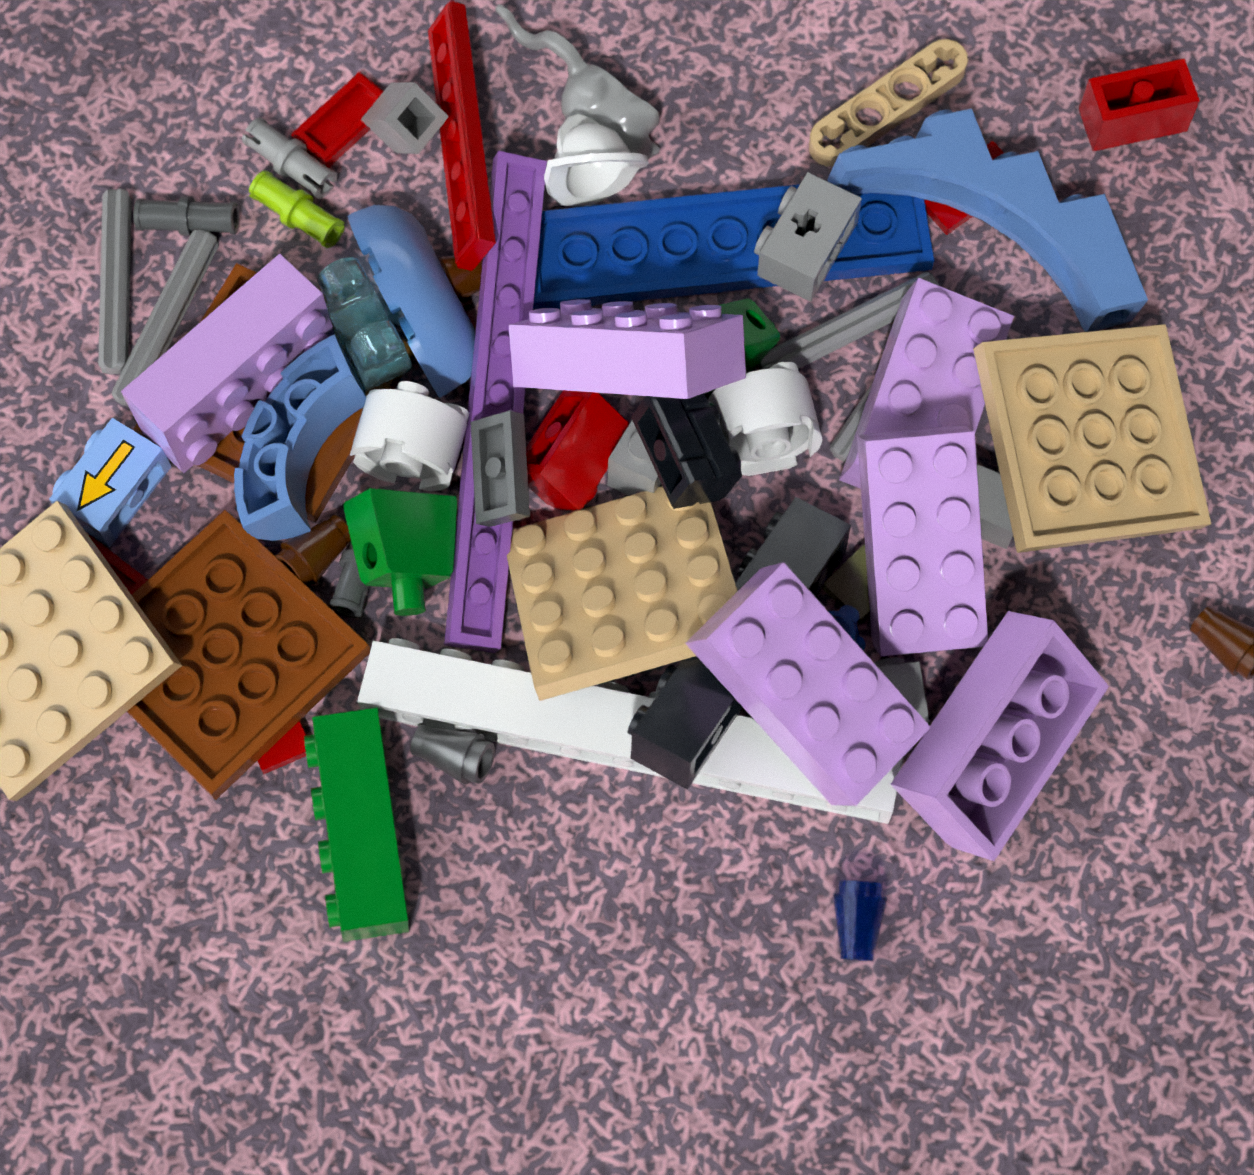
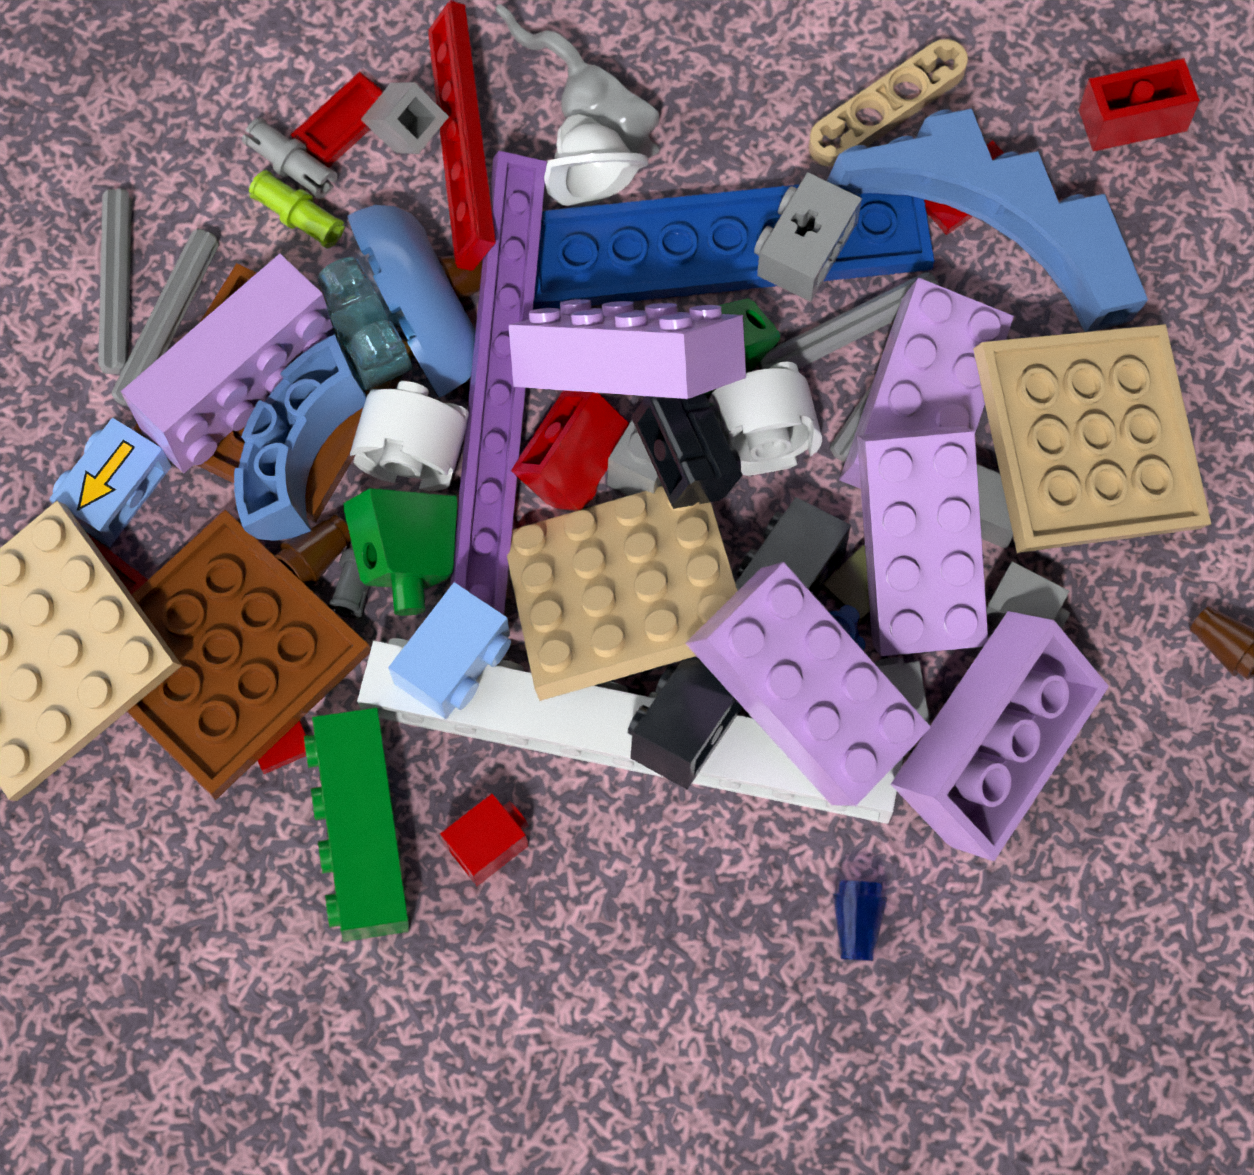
dark grey pin [134,196,240,236] -> none
flat silver cone [410,724,495,785] -> none
dark grey plate [470,410,530,527] -> none
none -> light blue brick [388,582,511,719]
none -> red brick [440,793,529,886]
none -> light grey brick [986,562,1071,629]

